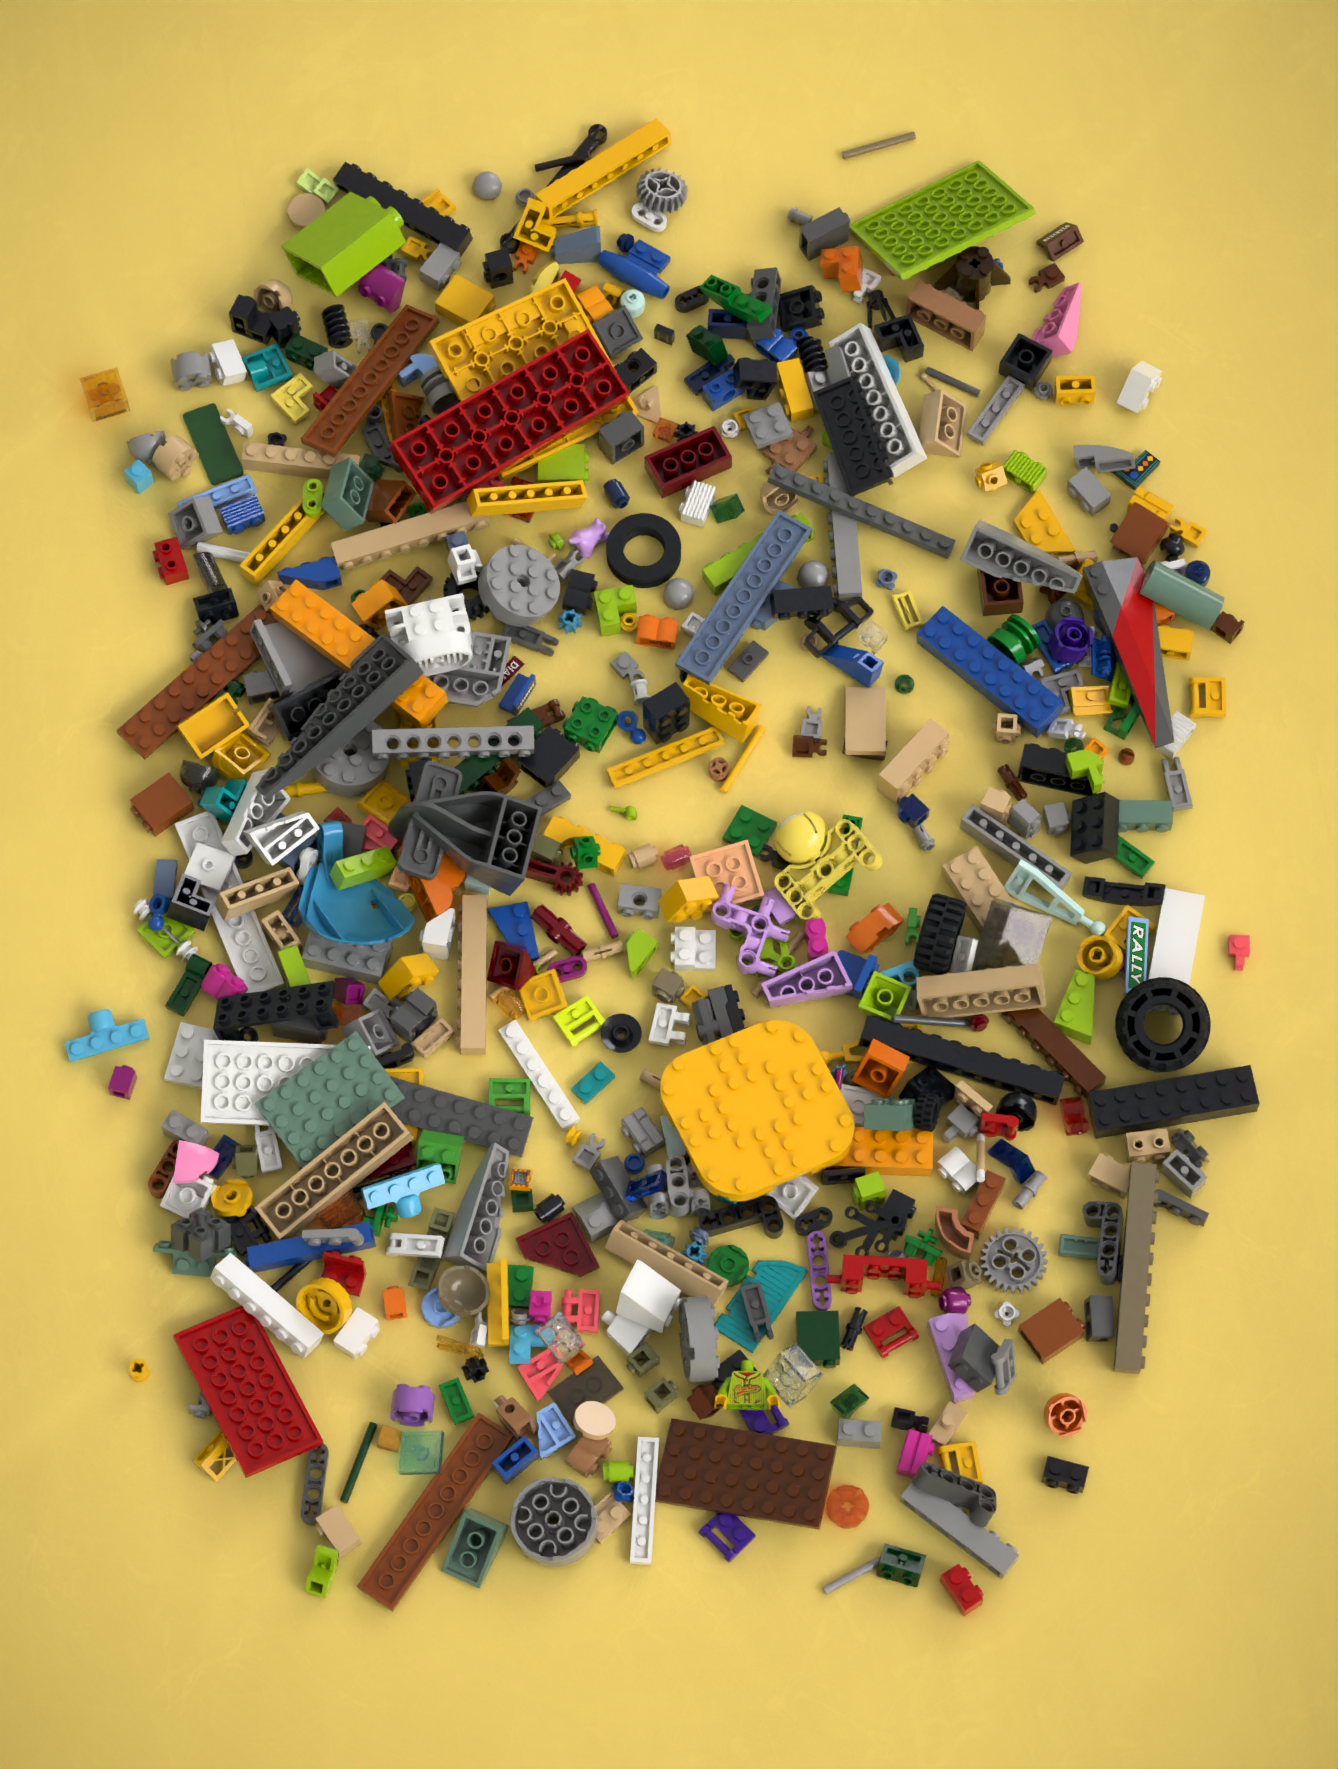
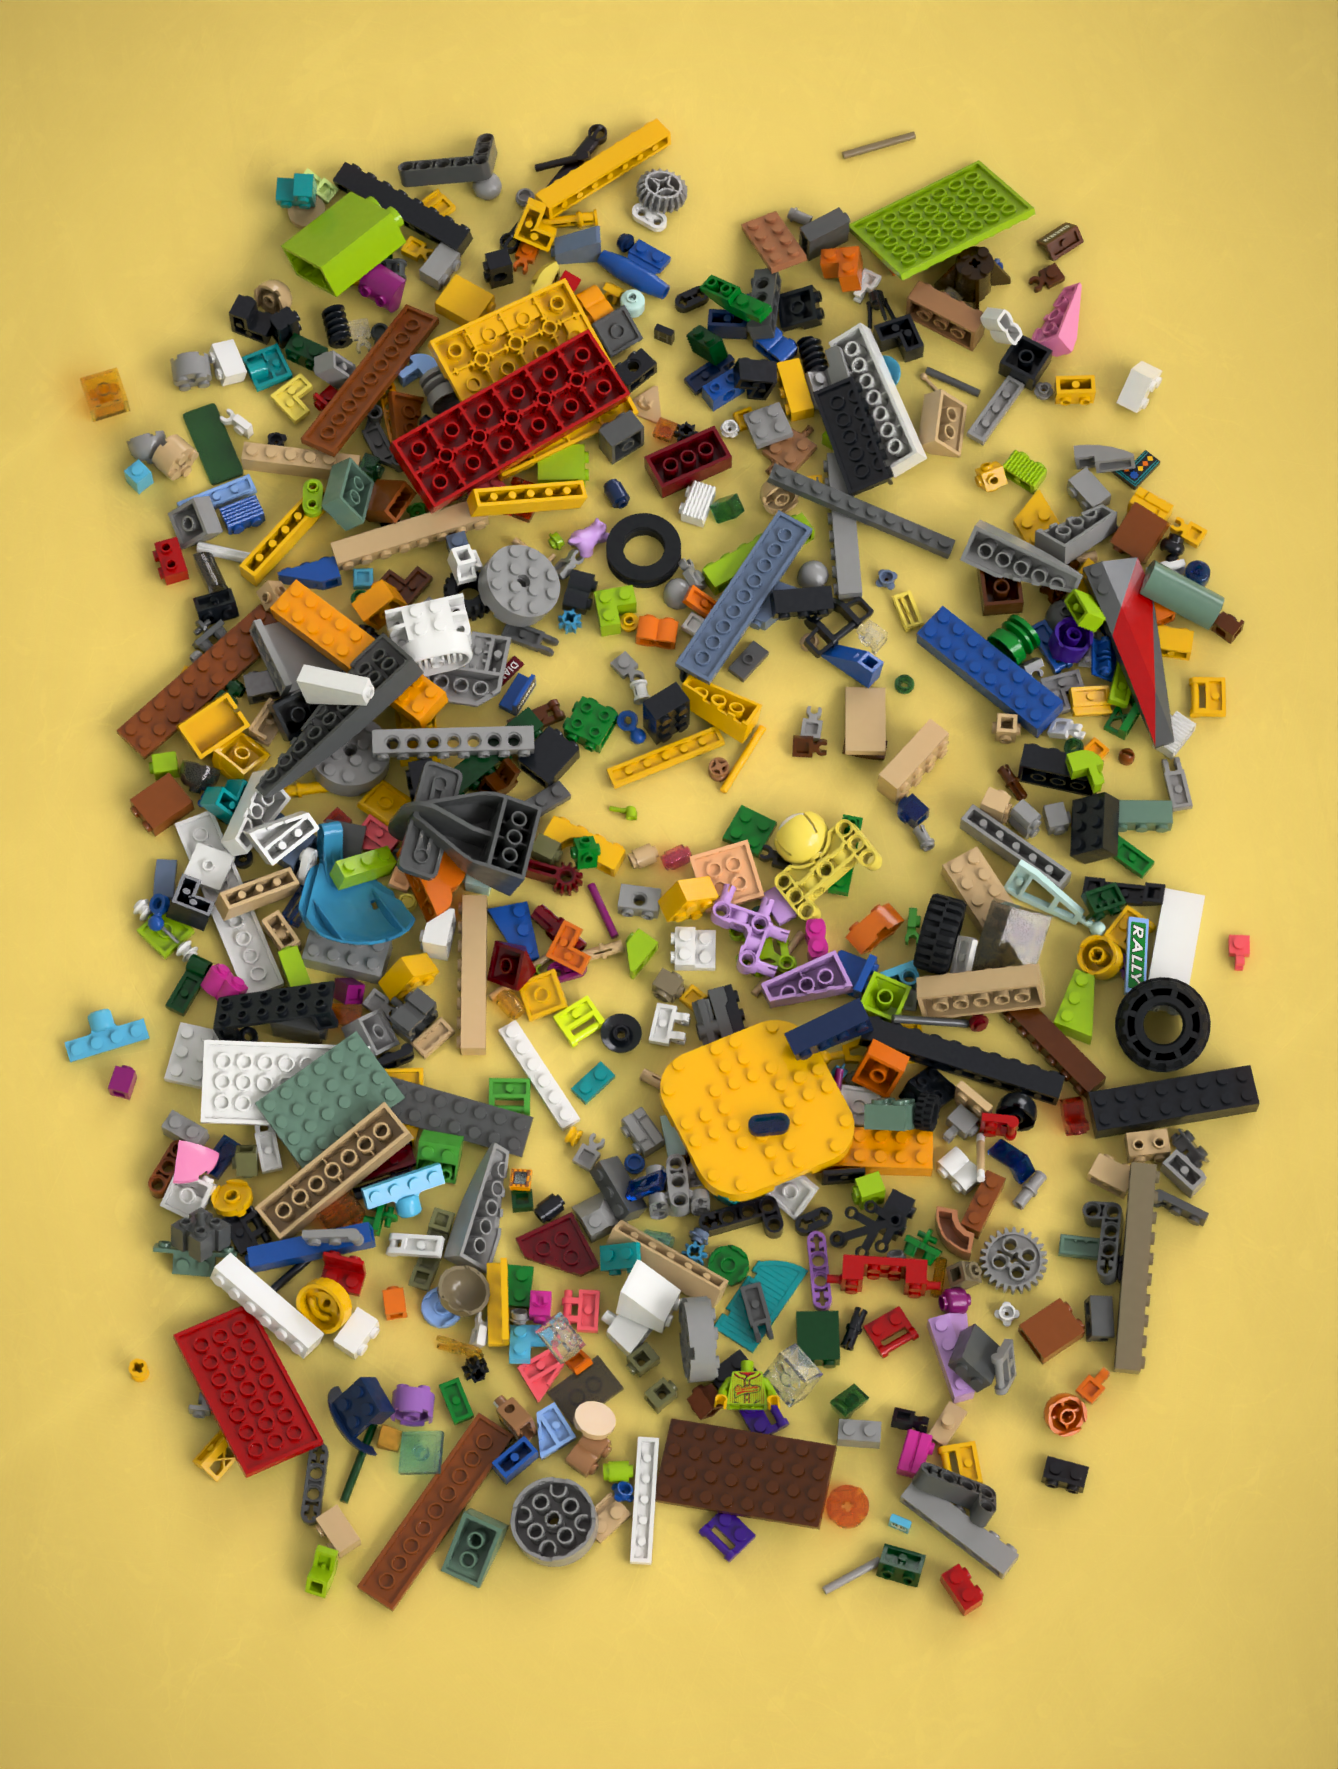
blue plate [789,328,808,347] -> none
none -> lime brick [149,751,180,781]
none -> teal brick [276,173,317,209]
none -> white slope [296,664,374,706]
none -> dark blue piece [328,1377,395,1456]
none -> medium azure tile [353,568,373,589]
none -> dark grey beam [398,133,497,187]
none -> orange plate [546,920,591,975]
none -> teal bracket [600,1242,647,1276]
none -> light grey plate [678,558,707,591]
none -> orange plate [682,585,717,618]
none -> nougat plate [741,211,807,274]
none -> clear blue tile [748,1113,790,1137]
none -> dark blue wedge [784,998,874,1060]
none -> medium azure tile [888,1514,912,1534]
none -> white brick [980,307,1023,345]
none -> light grey wedge [1035,504,1117,564]
none -> lime brick [1064,589,1106,633]
none -> orange plate [1075,1367,1110,1405]
none -> dark green bracket [1081,882,1126,922]

